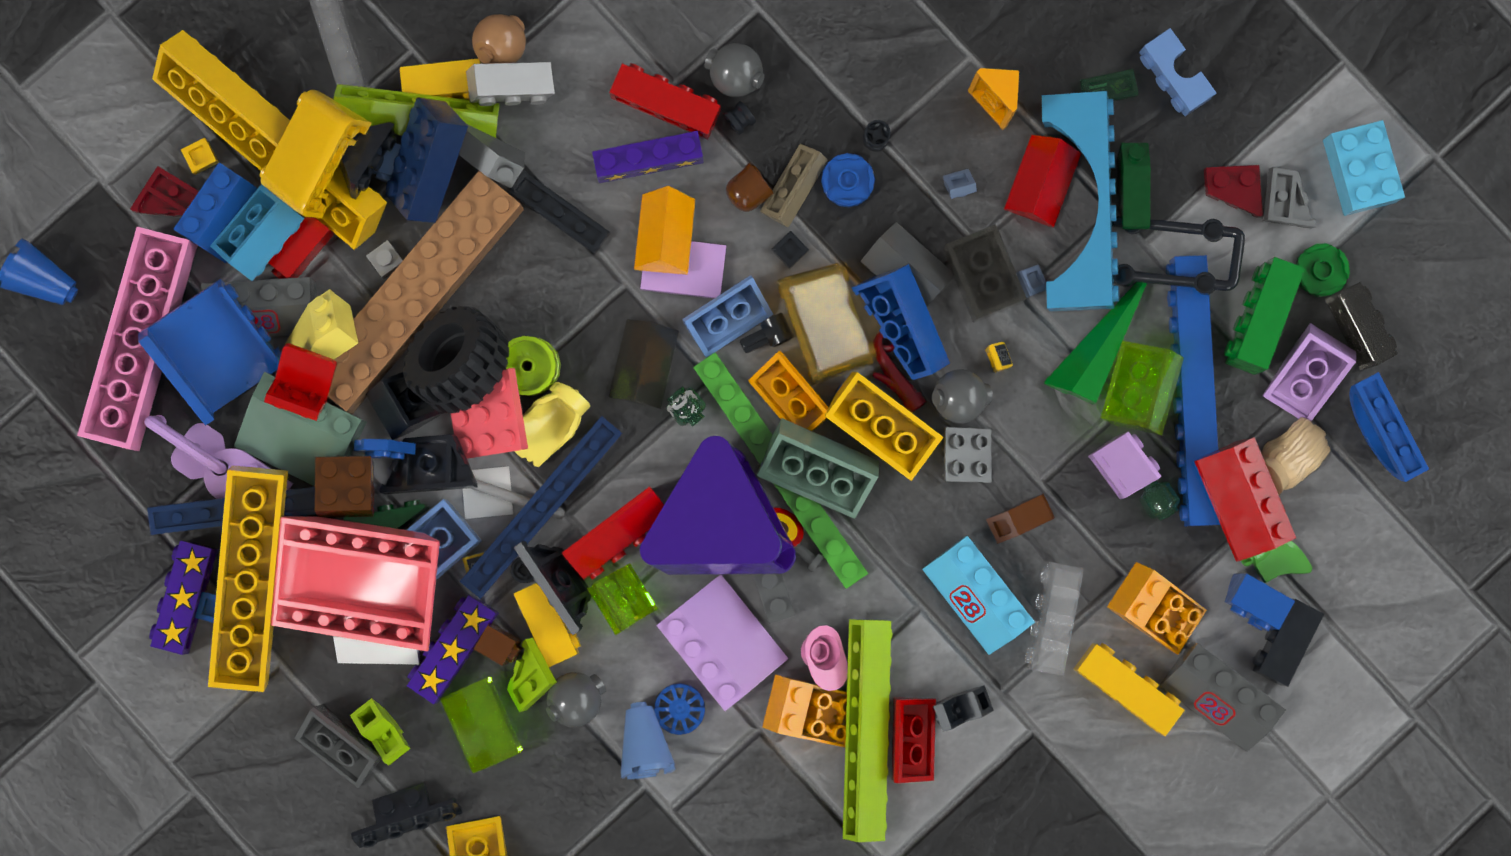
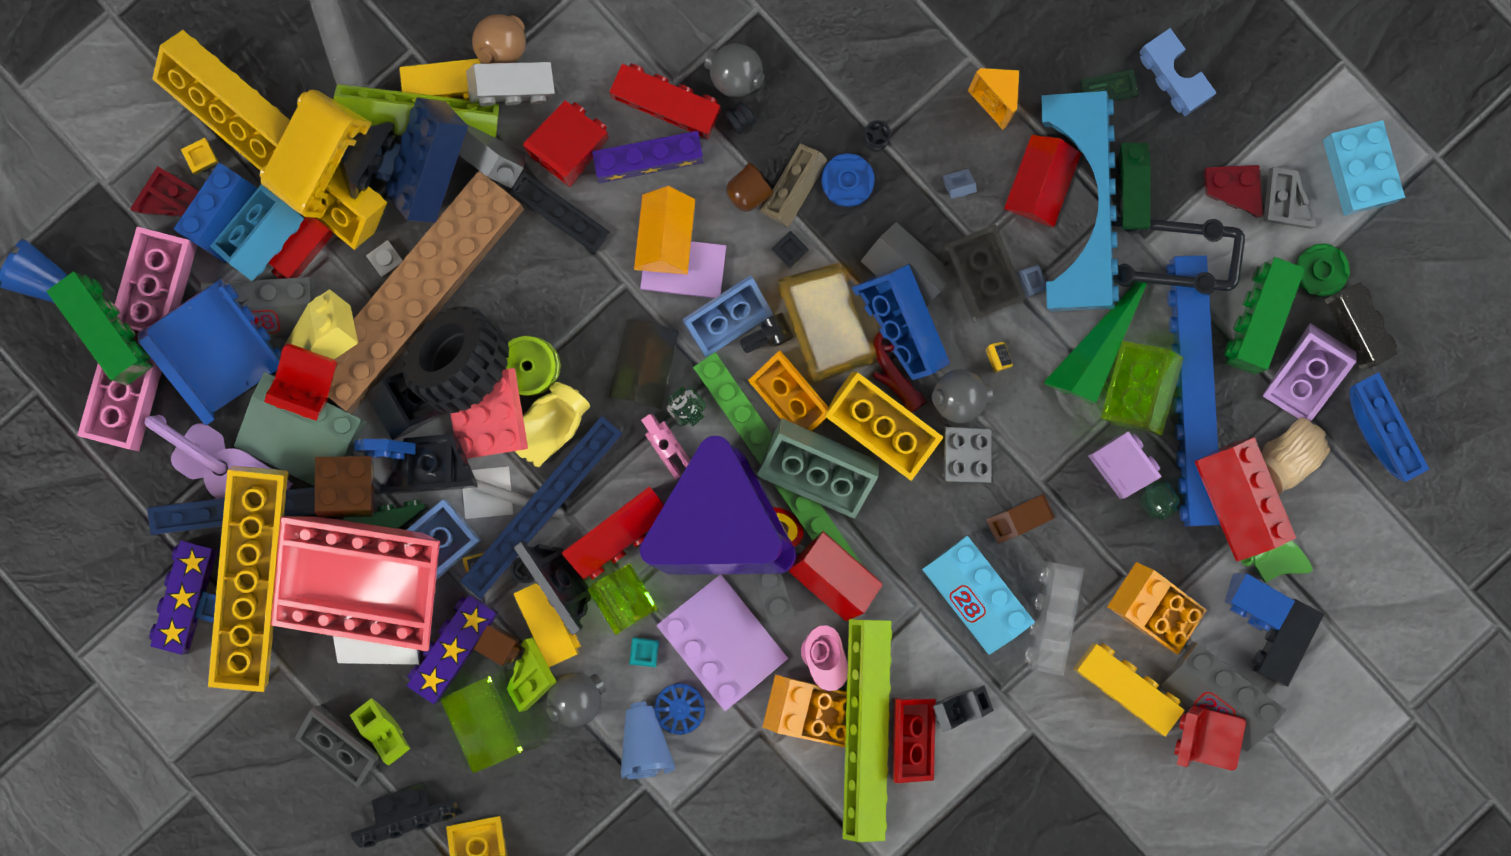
none -> green brick [46,271,154,385]
none -> red slope [523,100,609,187]
none -> teal tile [629,637,659,668]
none -> bright pink hinge [641,414,691,480]
none -> slope [788,531,883,621]
none -> red bracket [1174,705,1246,771]

